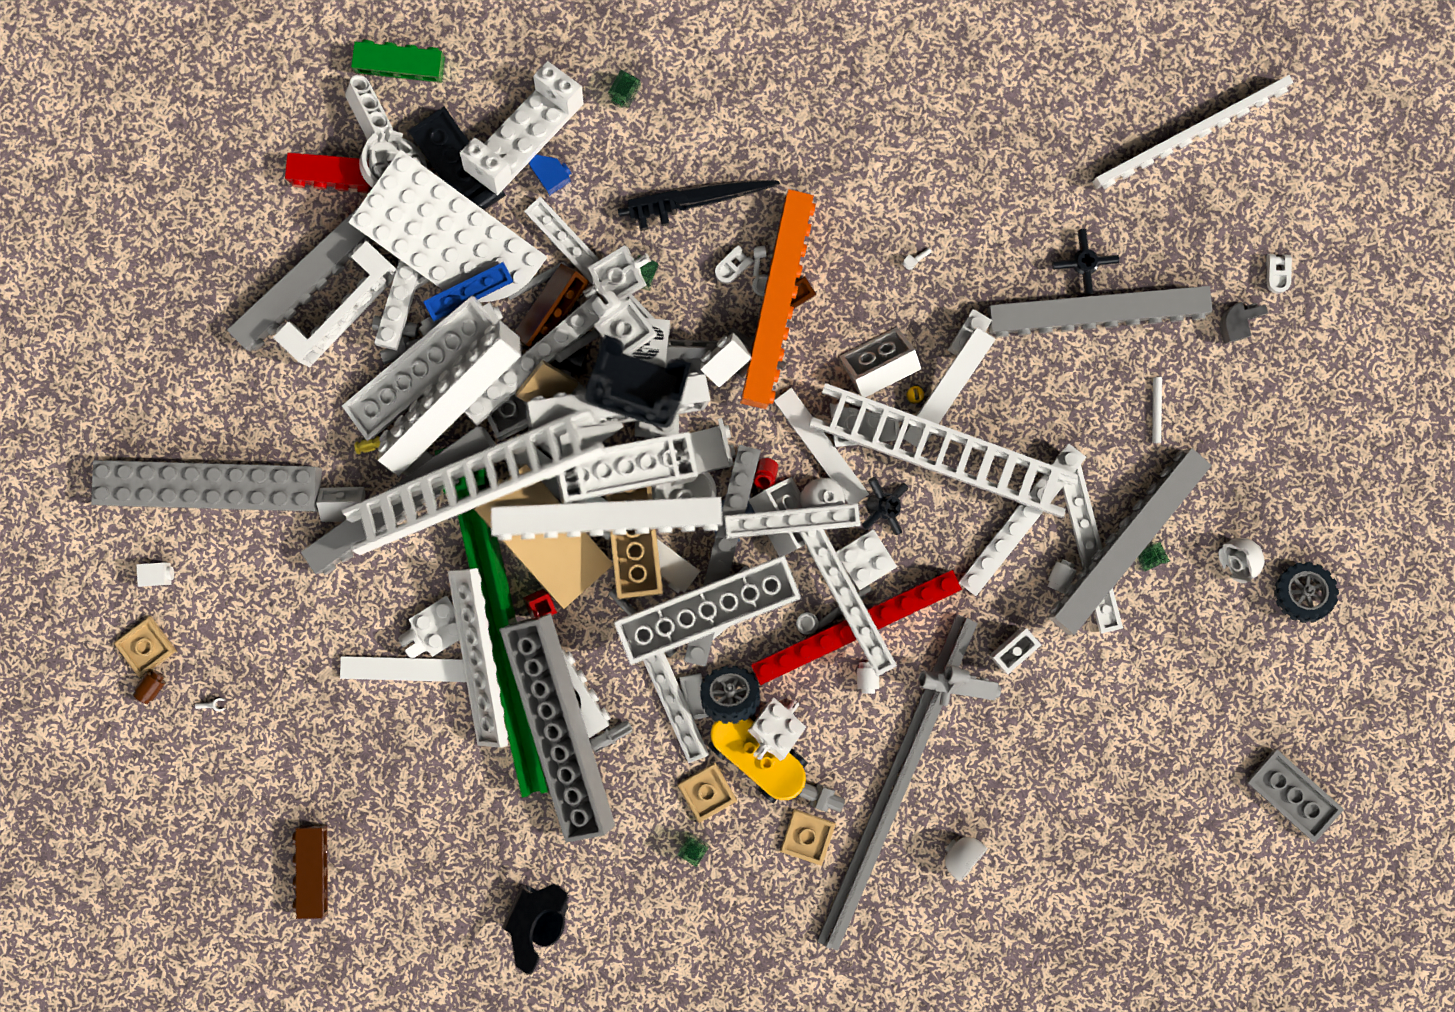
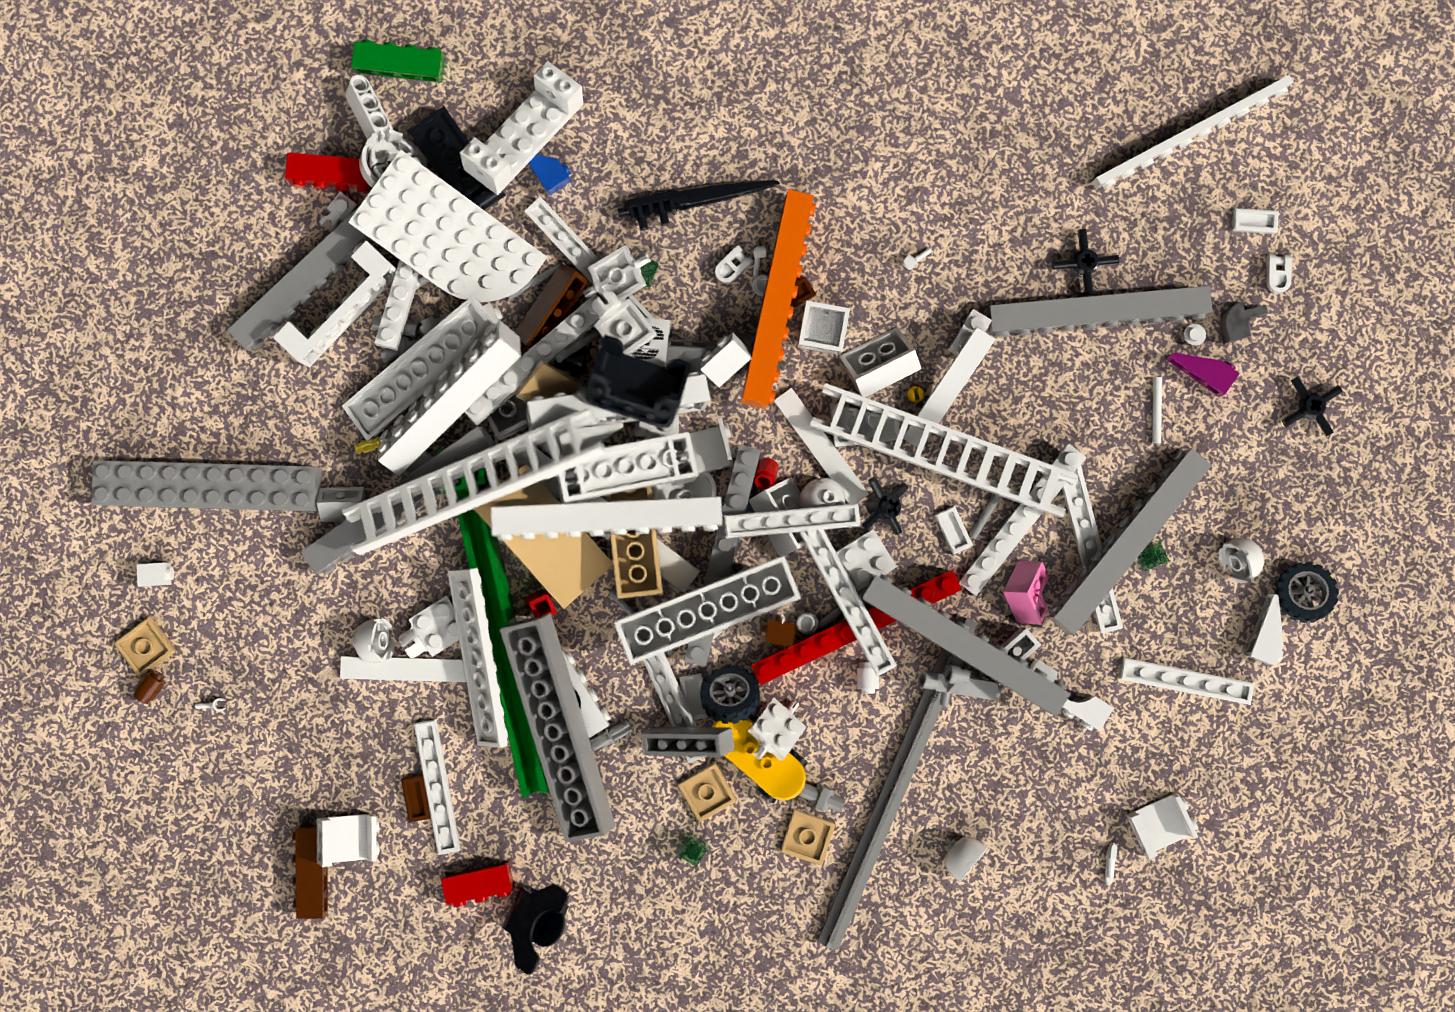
blue plate [423,262,514,321] -> none
clear green brick [608,70,641,108] -> none
white brick [1048,559,1077,594] -> none
light grey plate [1245,749,1344,843] -> none
none -> white panel [317,814,379,867]
none -> white plate [319,192,358,232]
none -> white cylinder [353,618,394,663]
none -> reddish brown tile [401,774,431,823]
none -> white tile [414,719,461,855]
none -> red brick [441,861,515,907]
none -> light grey brick [641,727,735,757]
none -> reddish brown brick [759,614,796,647]
none -> piece [797,300,850,355]
none -> light grey brick [860,574,1071,717]
none -> white tile [934,506,973,555]
none -> light grey bar [969,483,1010,540]
none -> bright pink panel [1003,561,1049,624]
none -> white arch [1029,659,1114,731]
none -> white piece [1104,842,1117,885]
none -> white tile [1119,657,1255,705]
none -> white panel [1126,793,1198,859]
none -> magenta slope [1165,353,1240,397]
none -> white plate [1183,324,1206,346]
none -> white tile [1232,208,1279,234]
none -> white slope [1245,594,1284,666]
none -> black bar [1282,376,1343,436]

